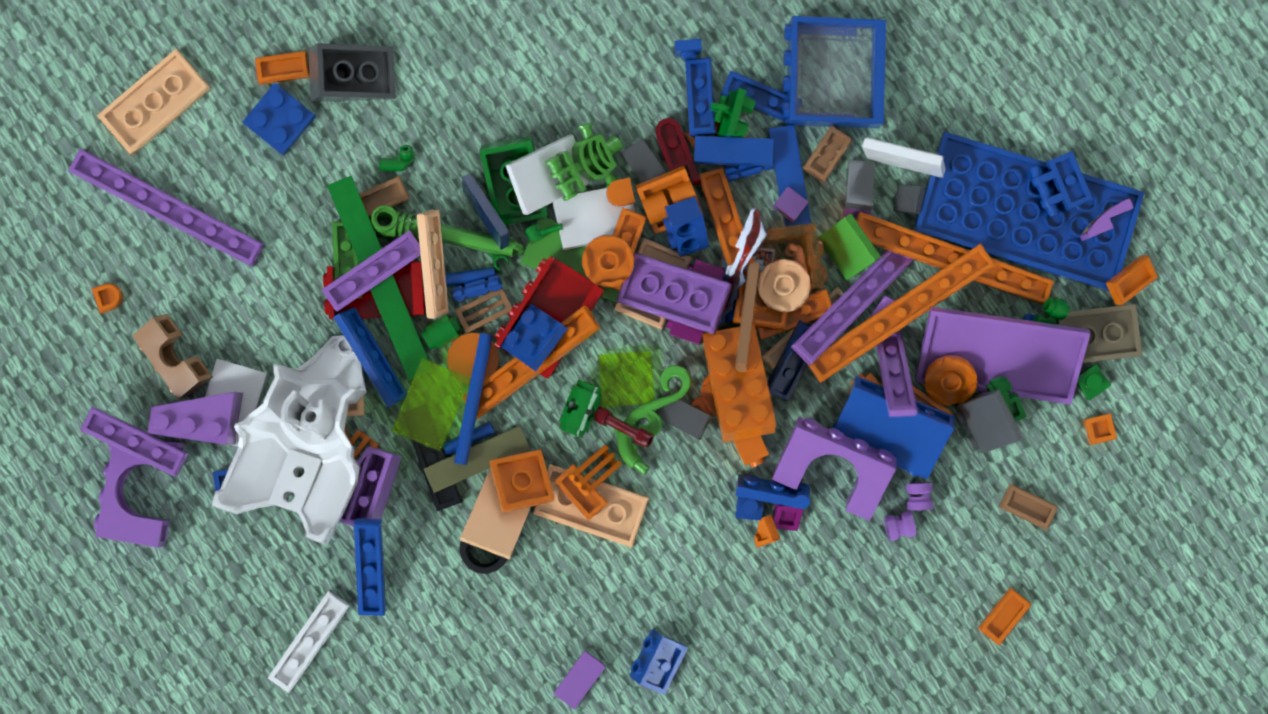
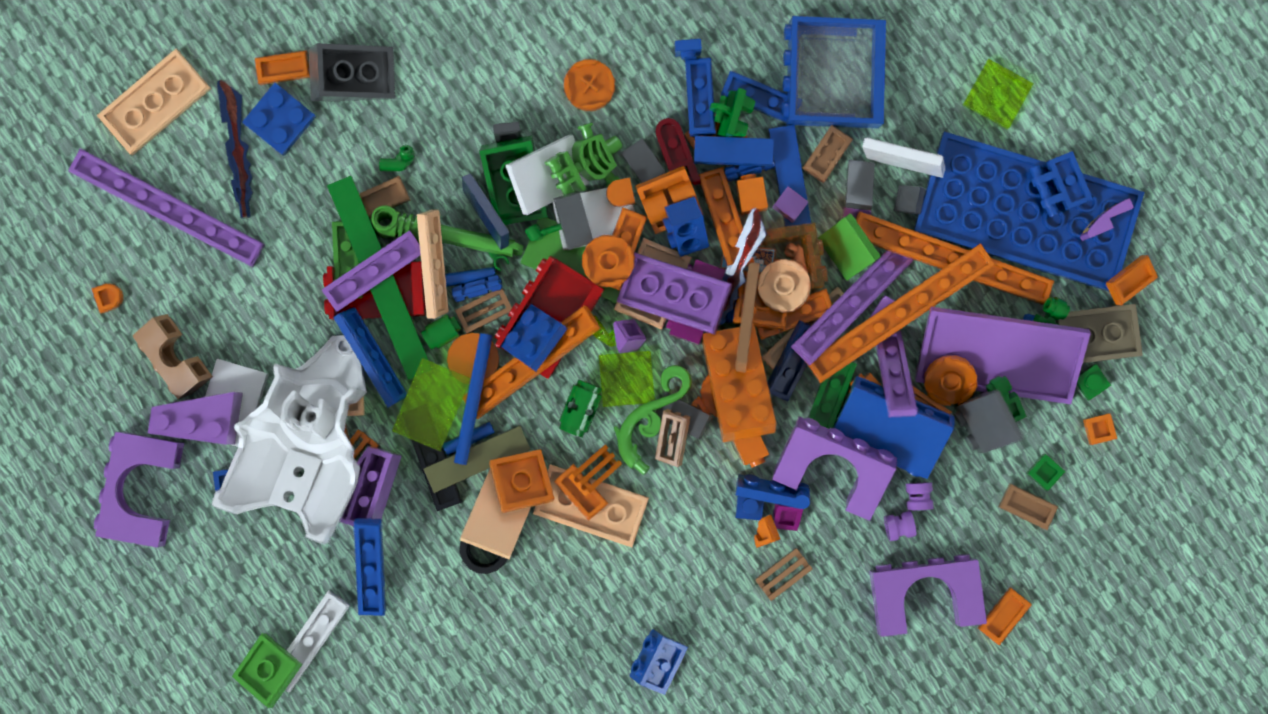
medium lavender tile [80,406,189,477] -> none
medium lavender tile [553,650,606,710] -> none
dark red bar [593,406,654,449] -> none
none -> dark blue sword [217,80,253,219]
none -> bright green tile [232,633,303,708]
none -> dark grey tile [493,122,522,142]
none -> dark grey tile [553,191,593,250]
none -> orange tile [564,59,615,111]
none -> clear neon green arm [593,315,616,347]
none -> medium lavender slope [613,319,646,353]
none -> medium nougat tile [655,409,691,467]
none -> orange brick [736,174,768,215]
none -> medium nougat tile [755,548,812,601]
none -> green plate [807,362,857,429]
none -> medium lavender arch [869,554,987,637]
none -> clear neon green tile [962,59,1034,130]
none -> green plate [1026,454,1065,491]

